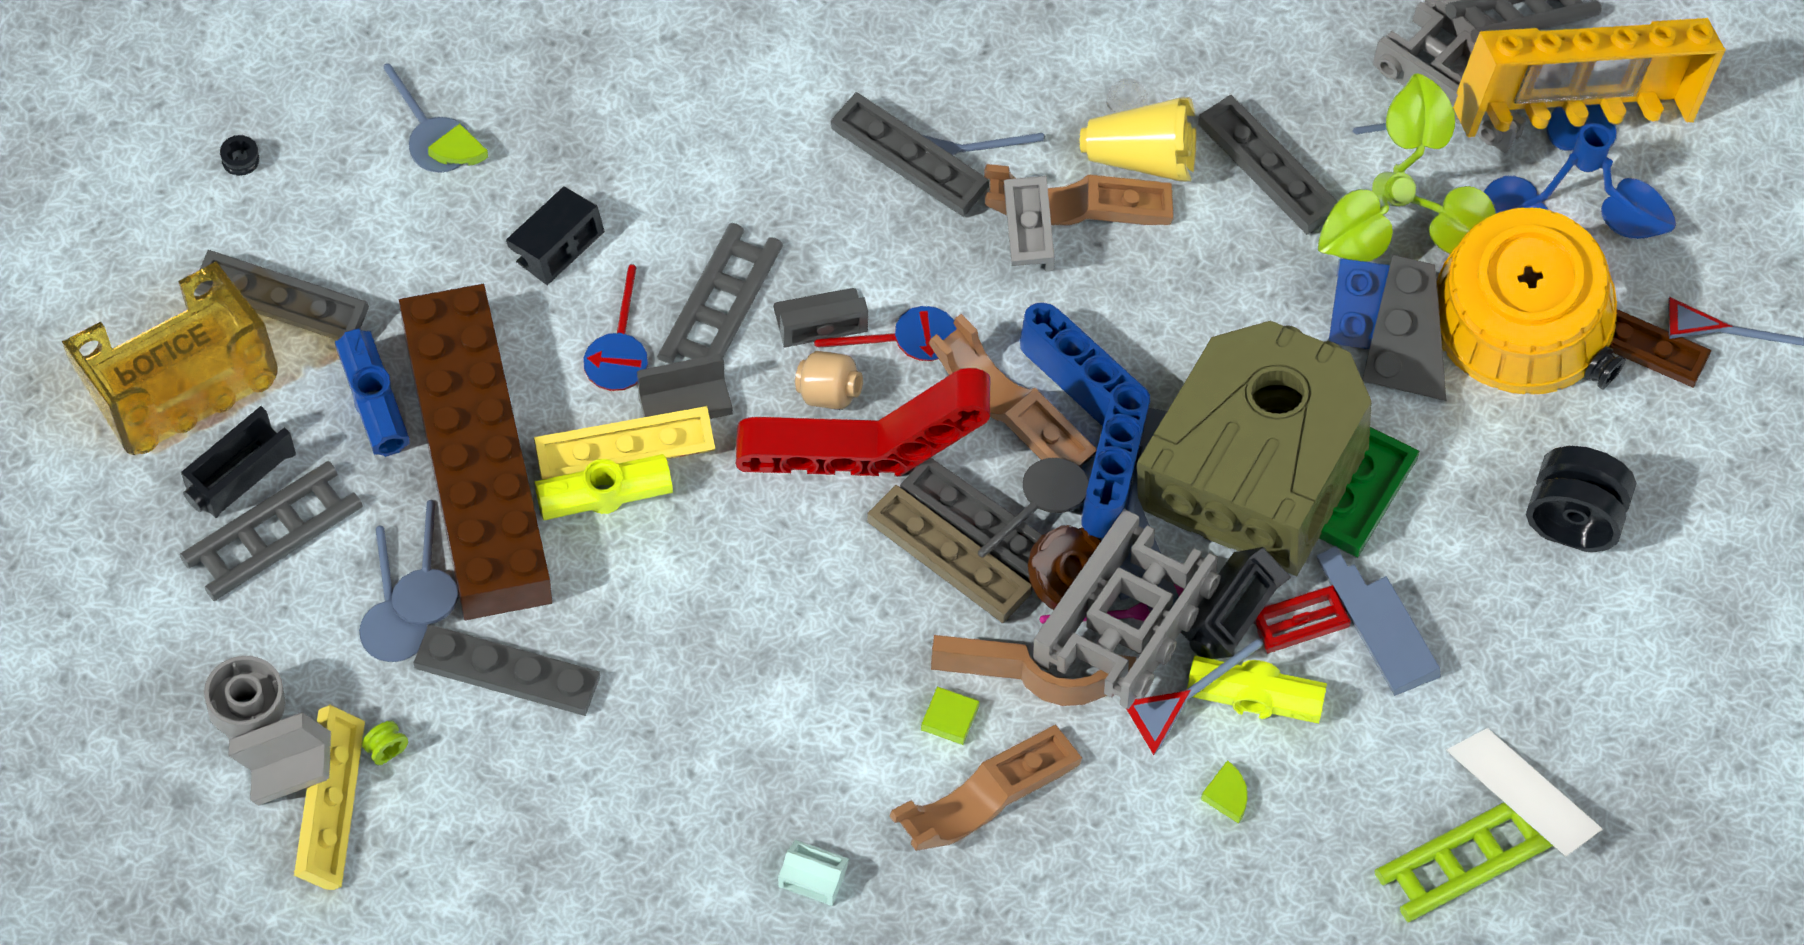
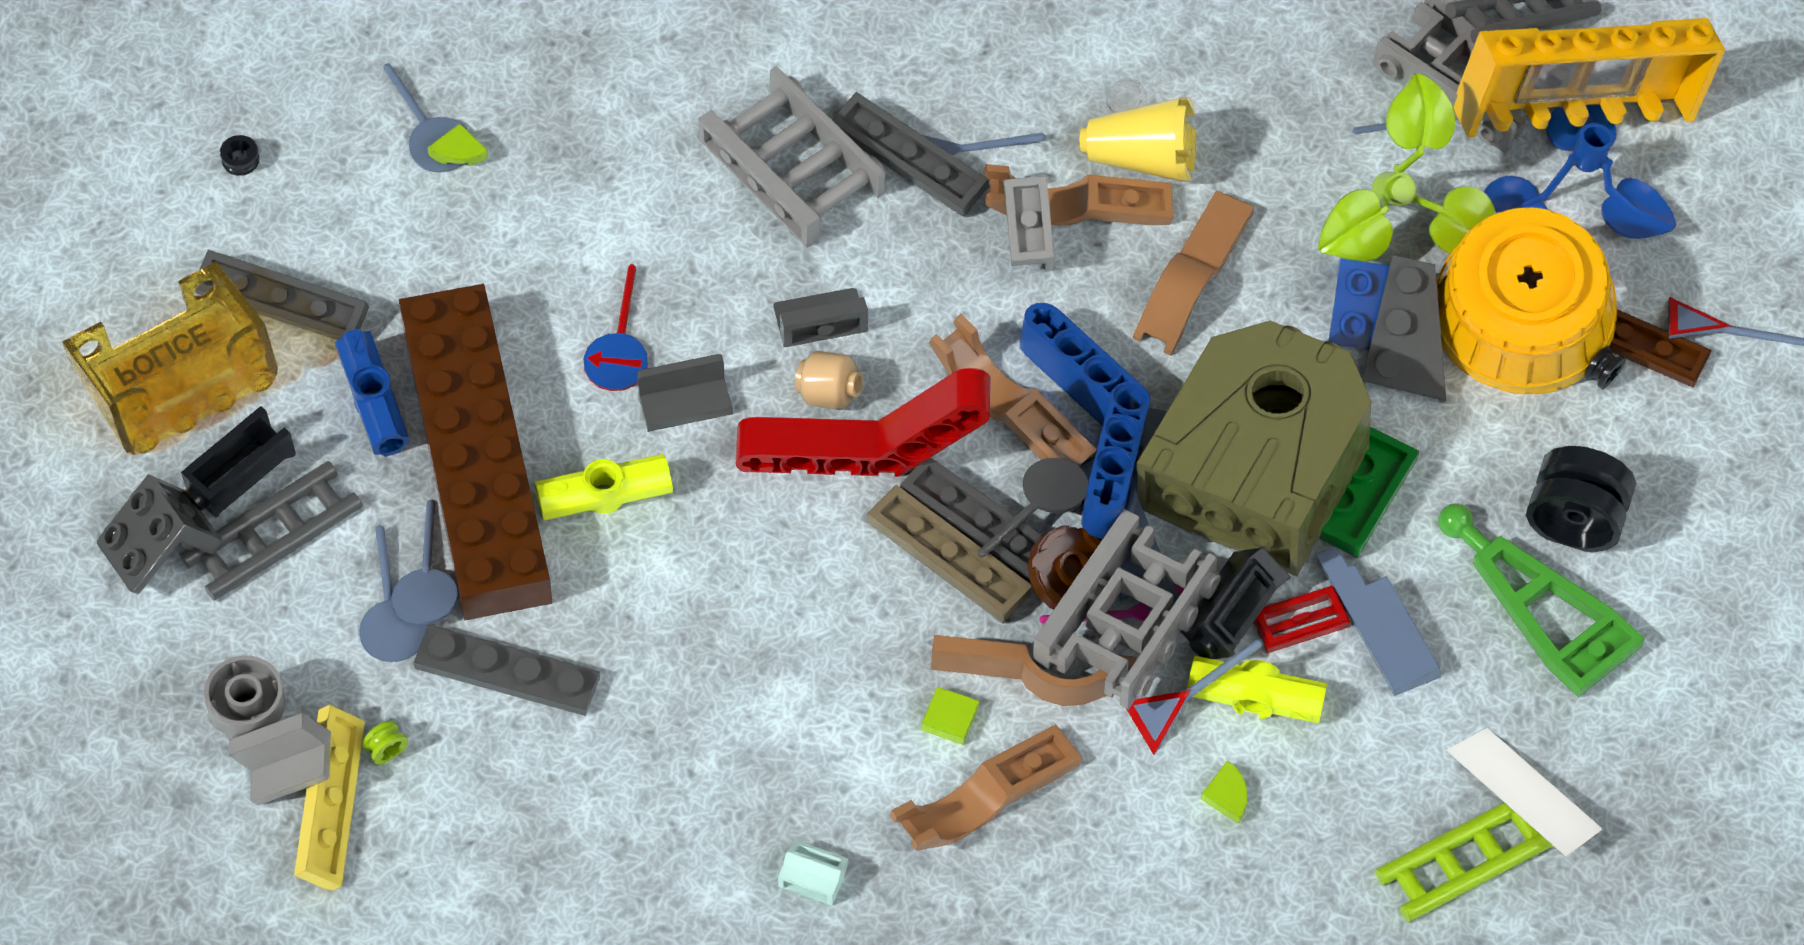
black hinge [506,186,605,285] -> none
light yellow plate [534,406,715,480] -> none
dark grey bar [657,223,783,364] -> none
blue piece [814,306,957,361] -> none
dark grey plate [1198,94,1338,235] -> none
none -> dark grey bracket [97,474,223,594]
none -> light grey fence [698,66,886,248]
none -> medium nougat piece [1133,190,1254,356]
none -> bright green plate [1438,503,1645,698]

